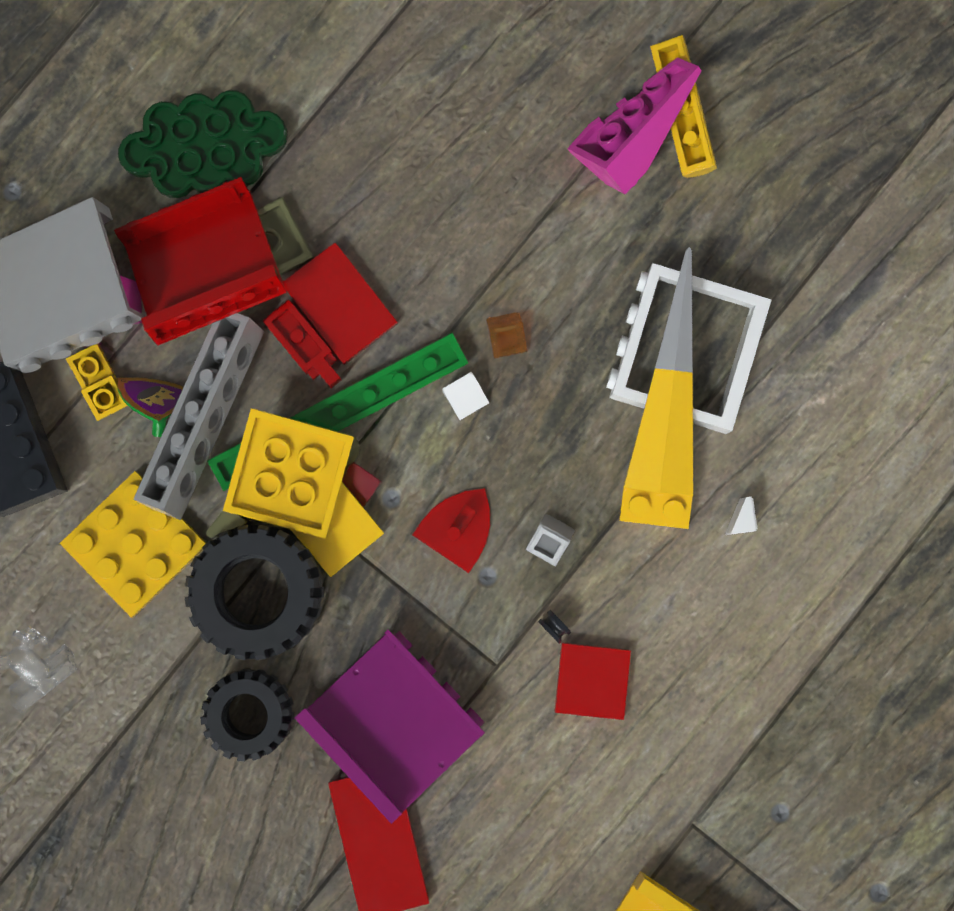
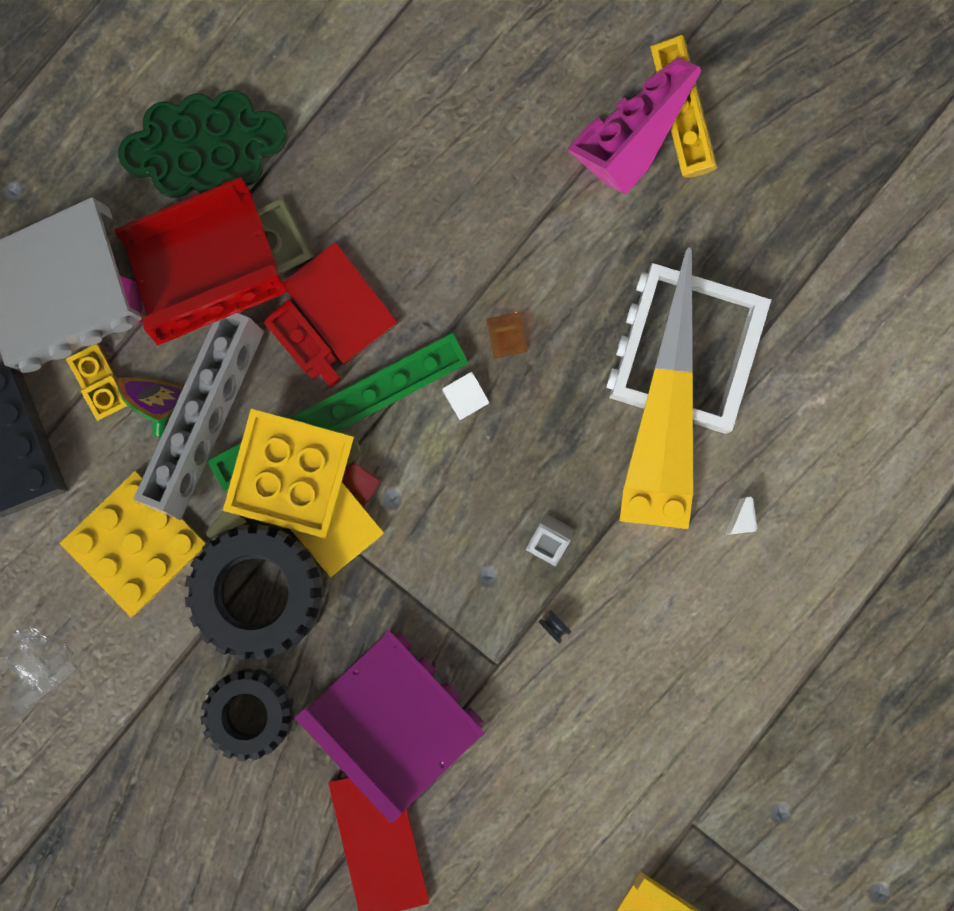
red shield [412,488,490,573] -> none
red tile [554,642,631,720] -> none

